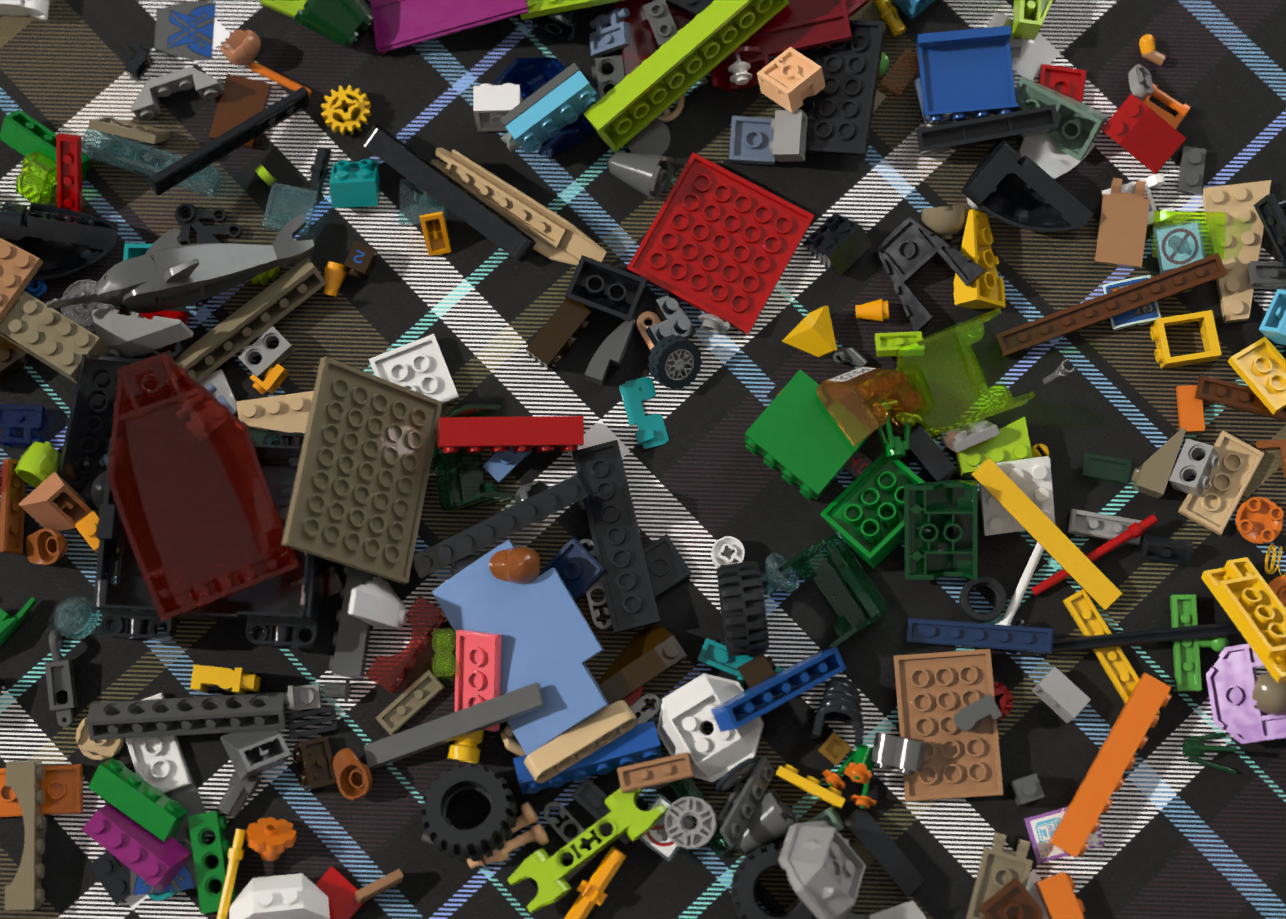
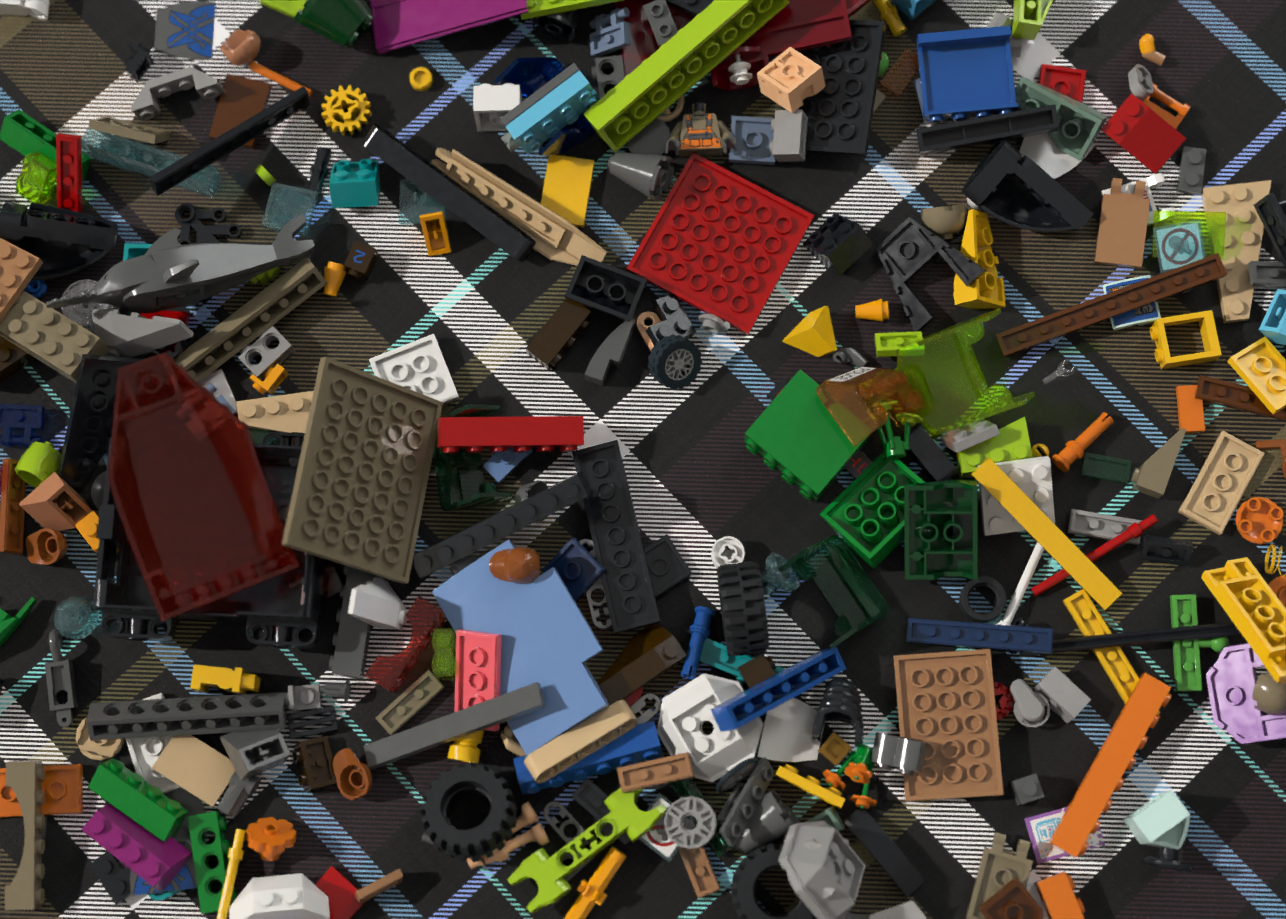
teal piece [619,377,669,449] -> none
dark grey leg [954,694,1002,731] -> none
light grey brick [1169,439,1219,497] -> none
dark green plant [1182,732,1237,774] -> none
none -> tan tile [152,735,235,807]
none -> yellow tile [409,67,433,91]
none -> yellow tile [541,154,594,228]
none -> torso [665,102,737,157]
none -> medium nougat tile [677,821,721,899]
none -> blue pin [680,606,716,680]
none -> white sticker [758,698,825,762]
none -> light grey piece [1009,679,1050,728]
none -> orange pin [1051,412,1114,472]
none -> light aqua piece [1123,790,1193,872]

